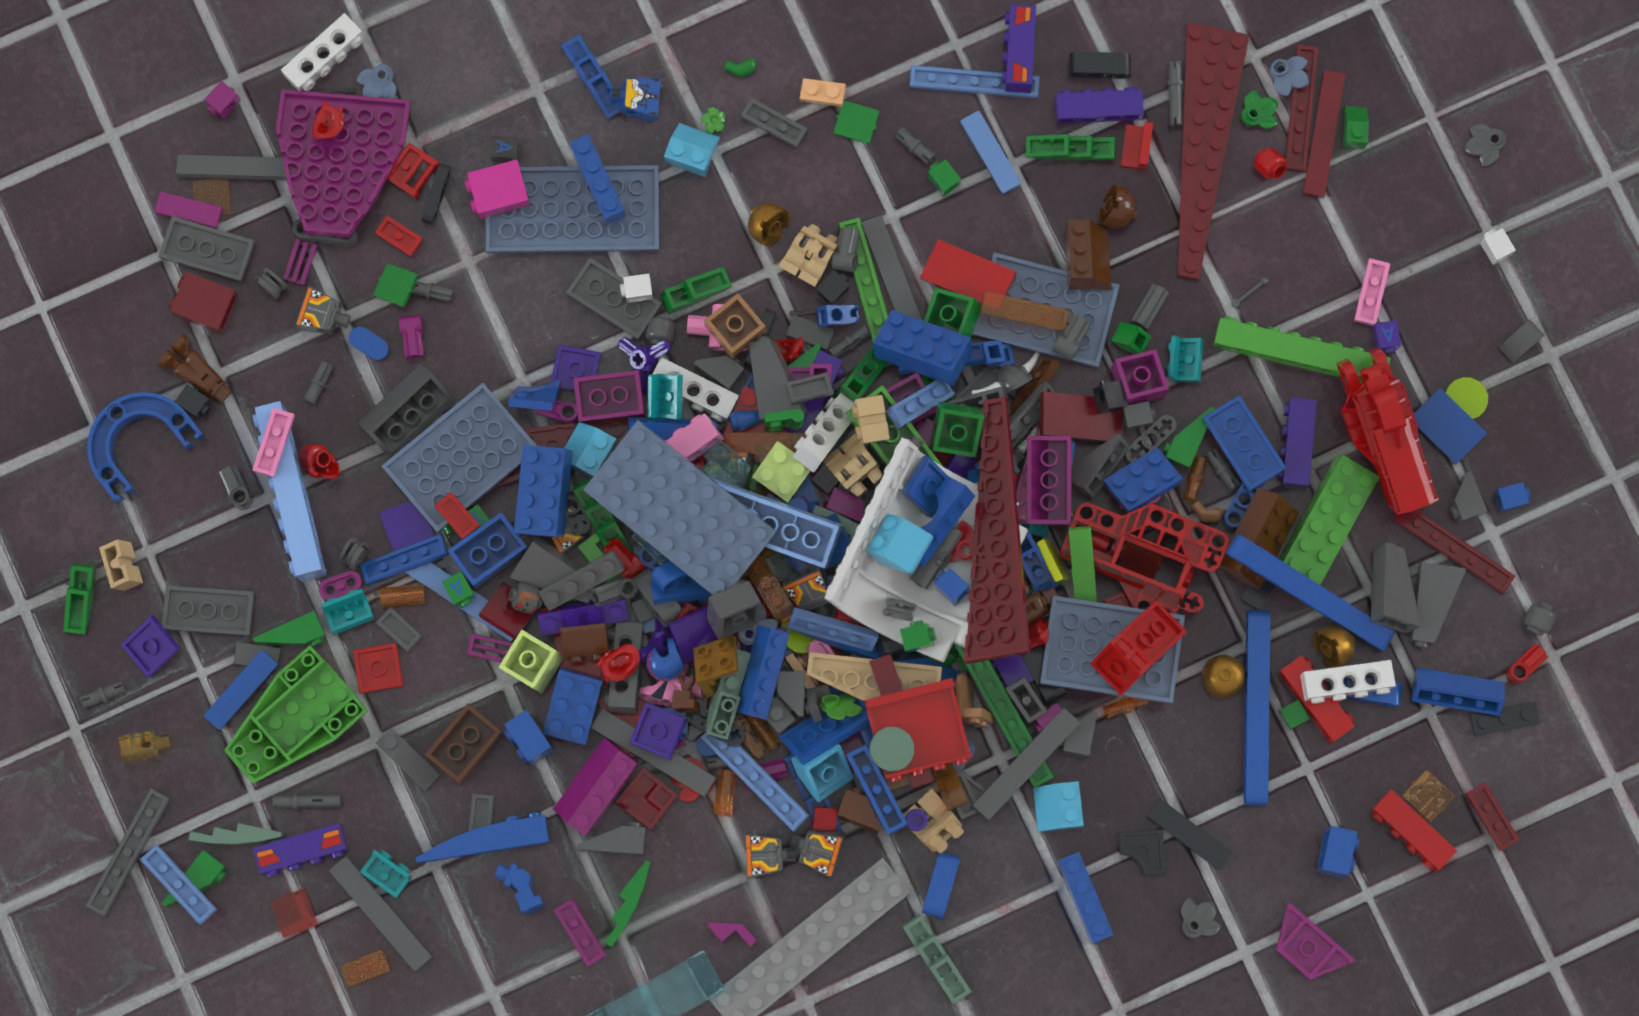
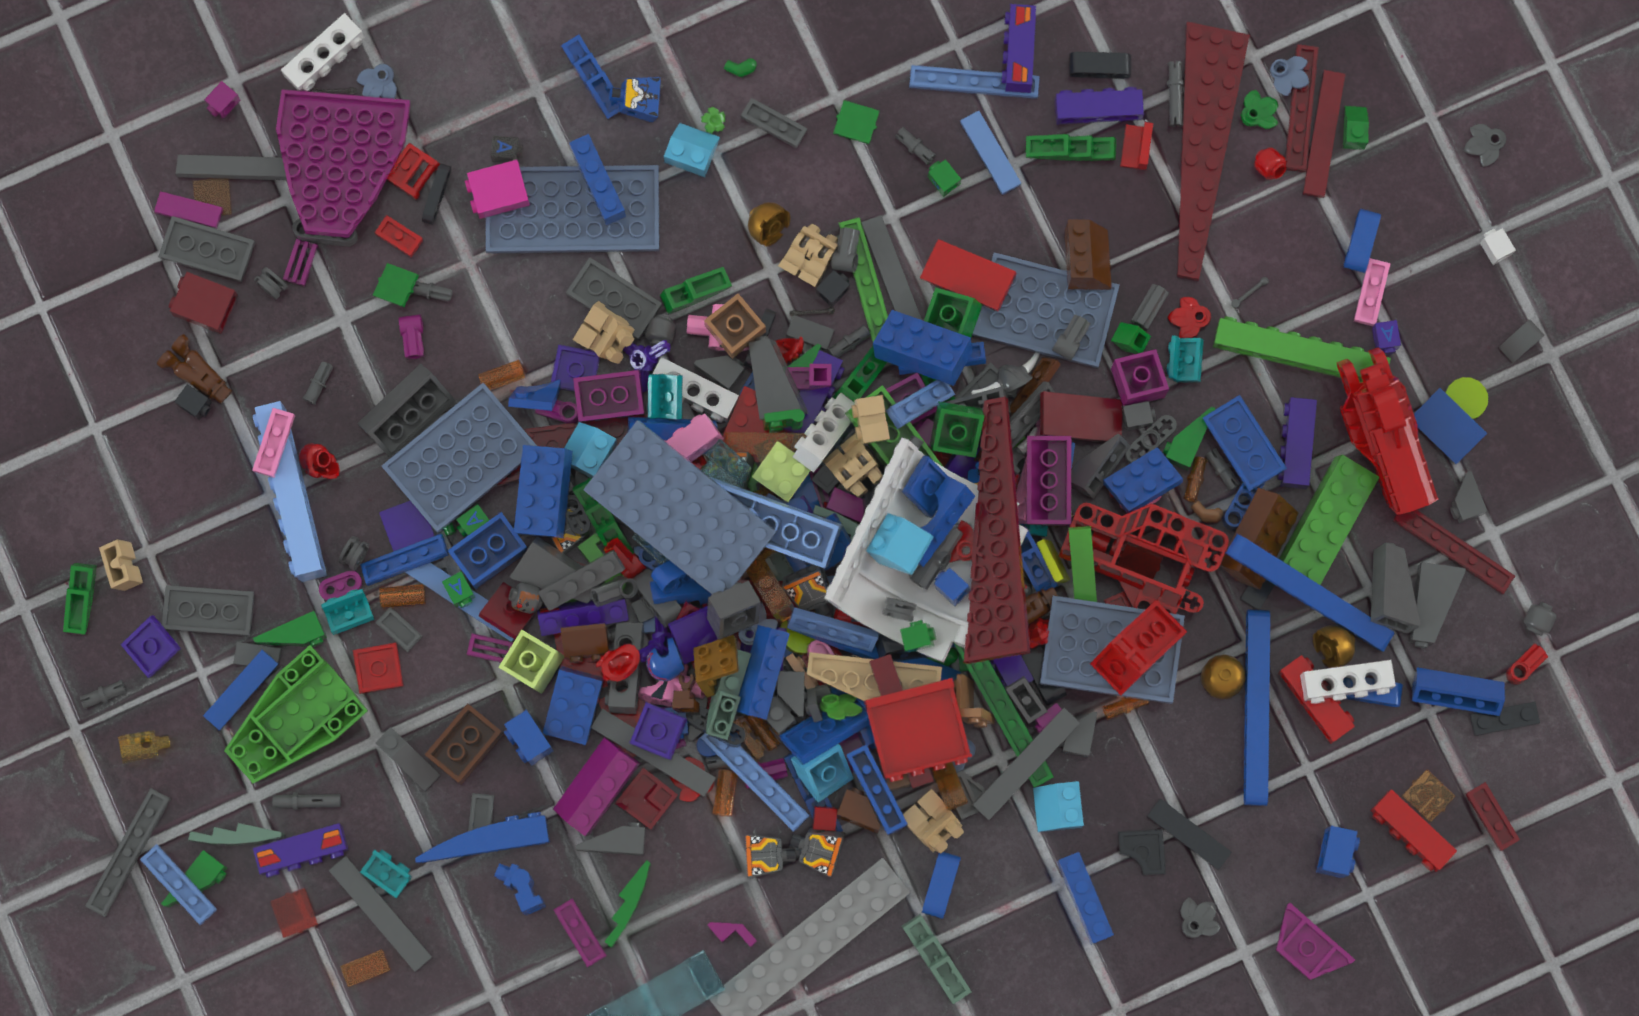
blue piece [87,392,206,504] -> none
dark grey piece [219,465,253,510] -> none
dark grey torso [295,286,351,334] -> none
red hat [312,101,344,139] -> none
blue tile [349,327,389,361] -> none
red tile [434,492,479,540] -> none
white brick [620,274,653,303] -> none
blue cone [729,410,762,432] -> none
dark grey tile [785,372,834,405] -> none
light nougat plate [800,78,846,107] -> none
blue leg [816,305,860,327] -> none
sand green tile [869,727,914,772] -> none
dark purple tile [905,809,928,832] -> none
clear orange tile [980,291,1069,332] -> none
blue slope [981,340,1015,369] -> none
black brick [1092,379,1128,414] -> none
reddish brown cylinder [1098,185,1138,229] -> none
green tile [1279,700,1310,730] -> none
blue brick [1494,482,1531,513] -> none
none -> clear orange axle [478,360,526,391]
none -> tan hips [573,301,634,364]
none -> red plate [1168,297,1211,338]
none -> blue beam [1344,208,1381,273]

